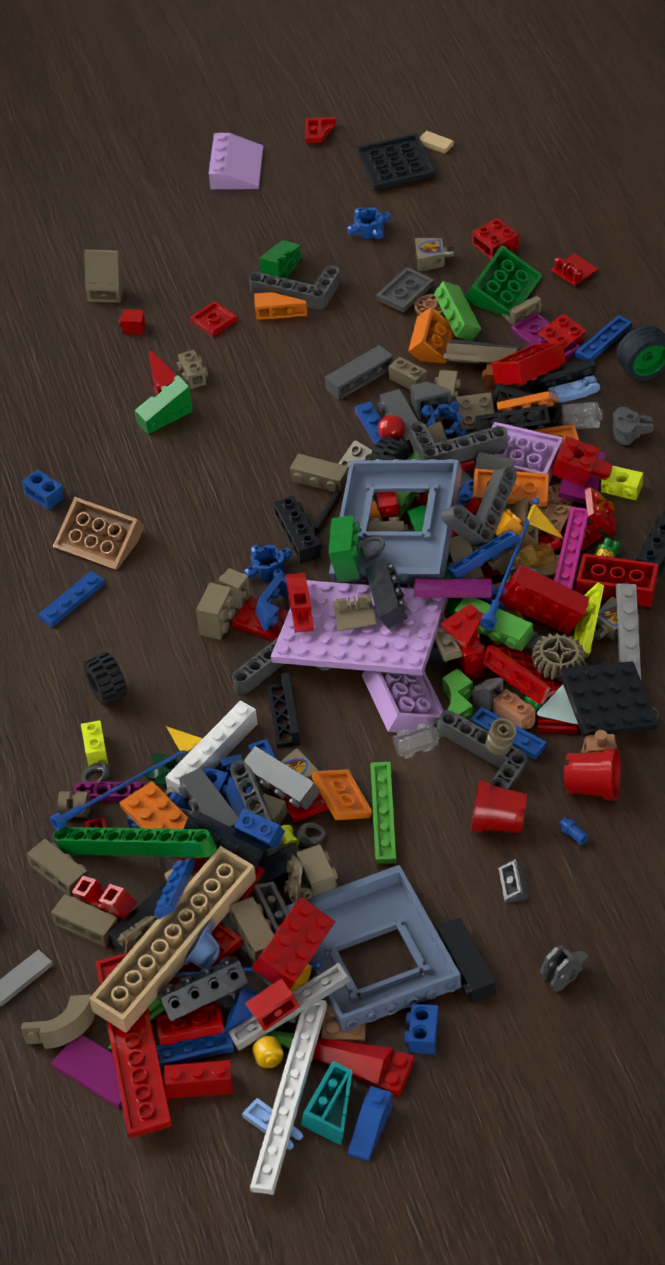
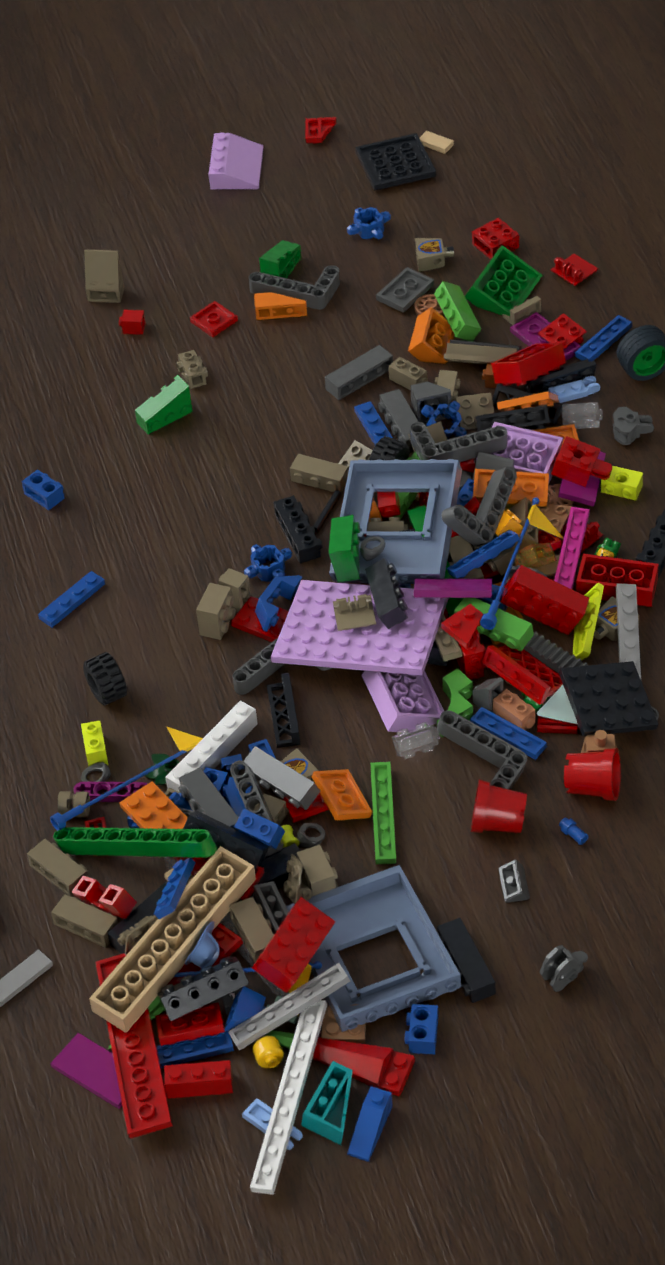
dark tan arch [21,995,96,1049] -> none
medium nougat slope [53,497,145,570] -> none
red slope [148,351,177,395] -> none
red brick [246,978,300,1031] -> none
red slope [285,573,314,633] -> none
red hair [378,415,405,439] -> none
dark tan wheel [486,718,516,755] -> none
dark tan gear [532,633,585,681] -> none
red plate [585,487,616,536] -> none

